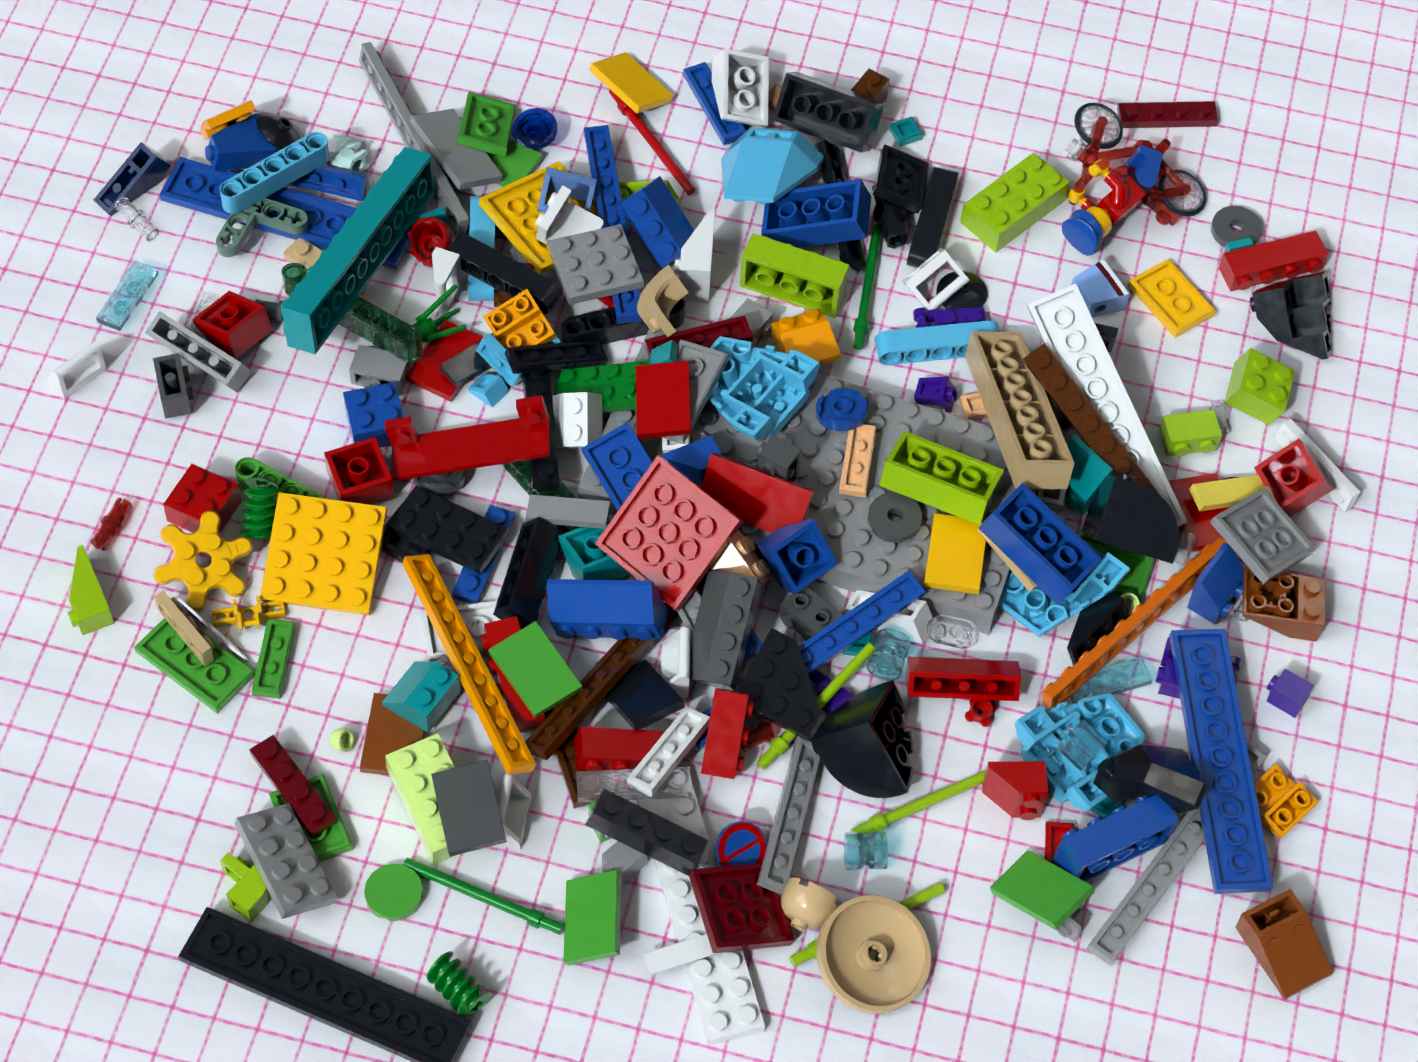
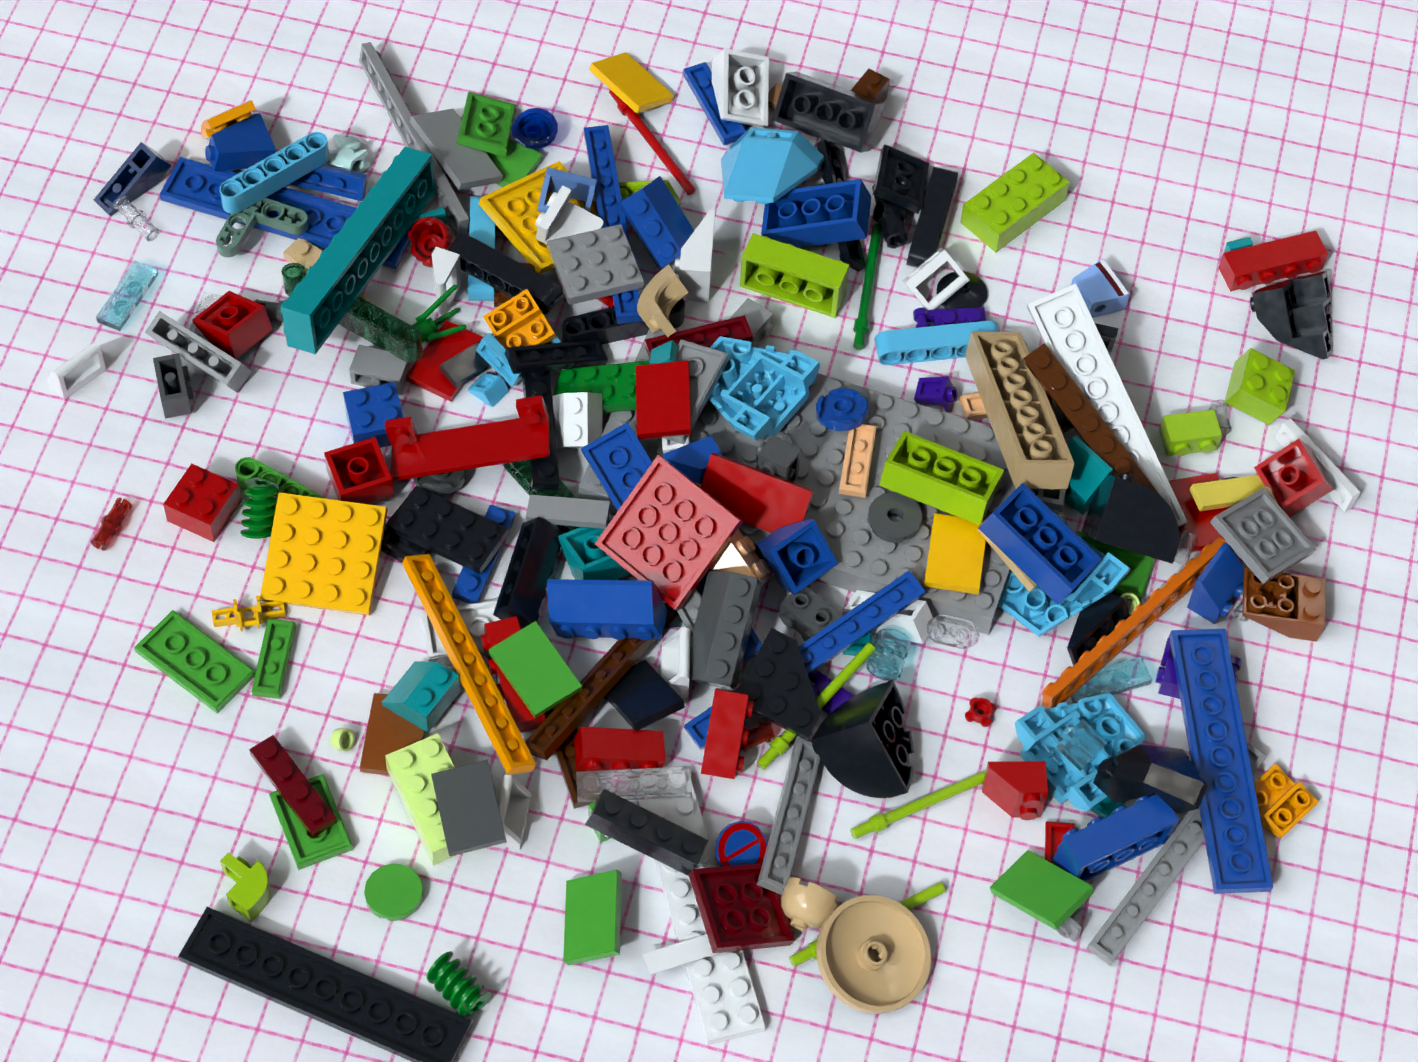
lime slope [67,545,114,635] -> none
yellow plate [153,510,253,611] -> none
tan plate [154,590,214,667] -> none
white piece [177,597,248,662] -> none
light grey plate [234,803,337,919] -> none
black dish [256,112,300,149] -> none
green bar [403,858,565,935] -> none
light grey brick [602,841,647,885] -> none
white plate [627,706,710,797] -> none
light orange slope [771,309,841,365] -> none
clear light blue wheel [844,832,888,870] -> none
teal tile [889,116,922,147] -> none
red brick [906,656,1021,701] -> none
piece [1061,103,1206,256] -> none
dark red plate [1117,101,1218,128] -> none
yellow tile [1128,259,1216,338] -> none
dark grey tile [1211,206,1262,247] -> none
dark orange slope [1235,889,1333,1000] -> none
dark purple brick [1266,668,1314,718] -> none

